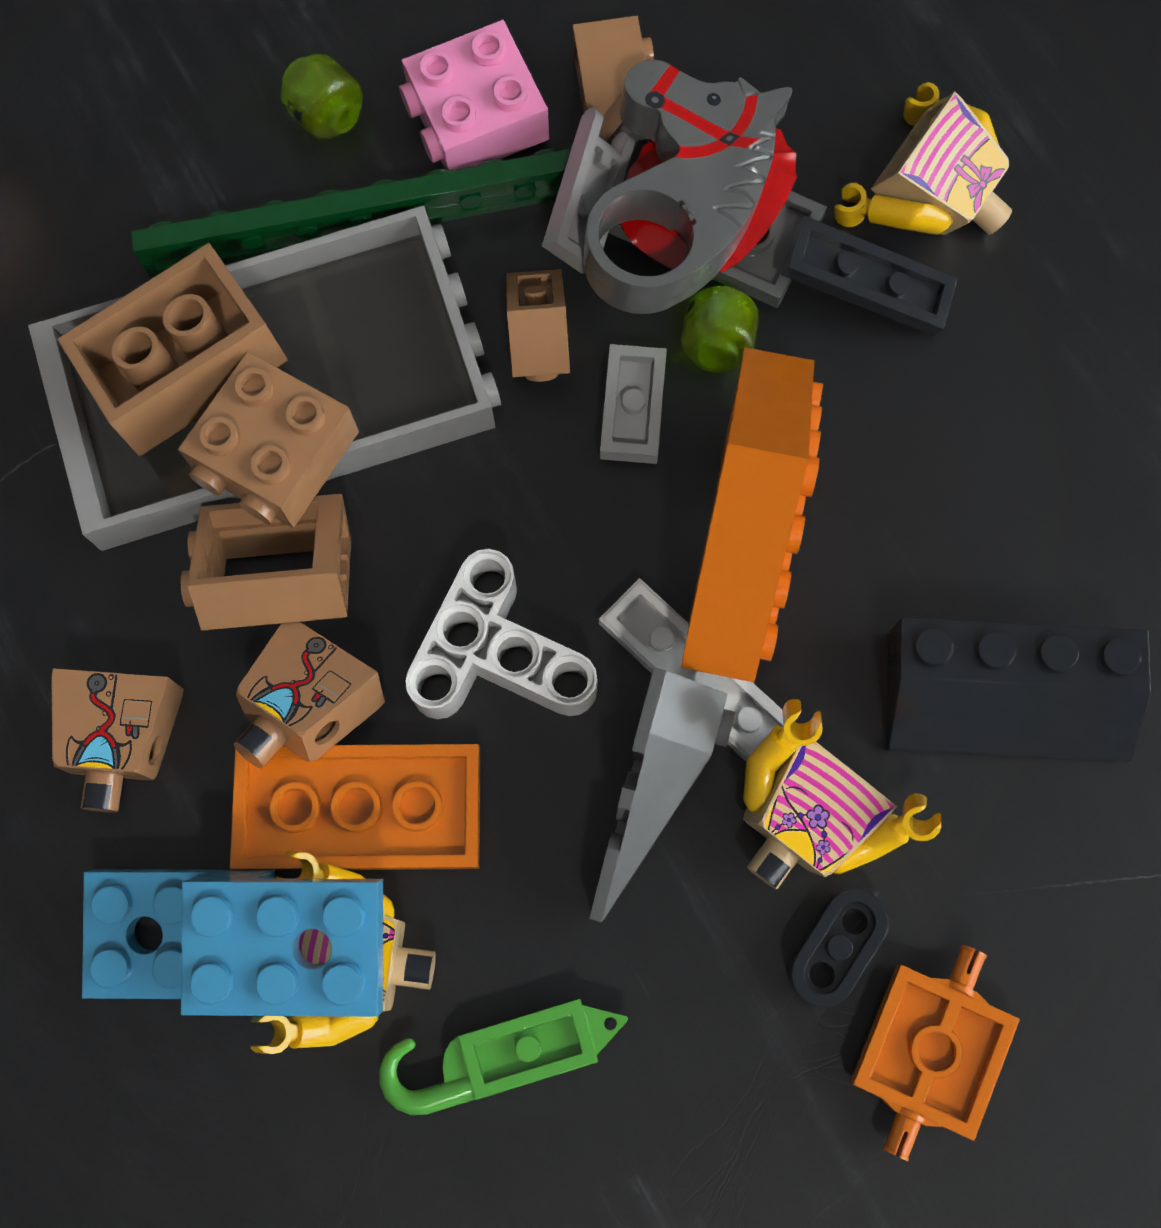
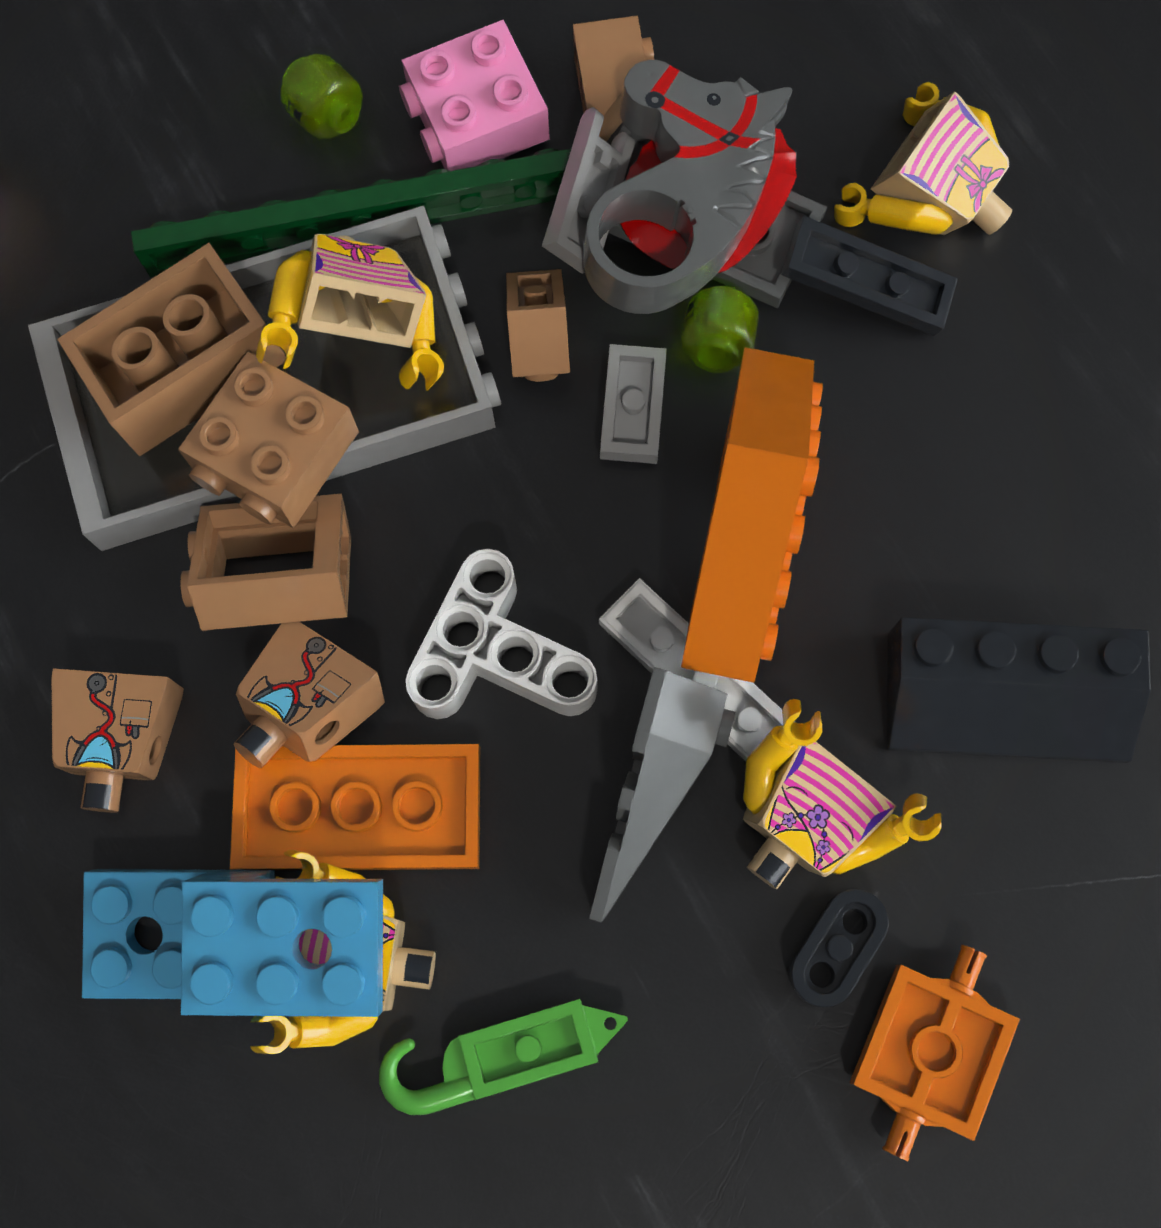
none -> torso [256,234,444,391]

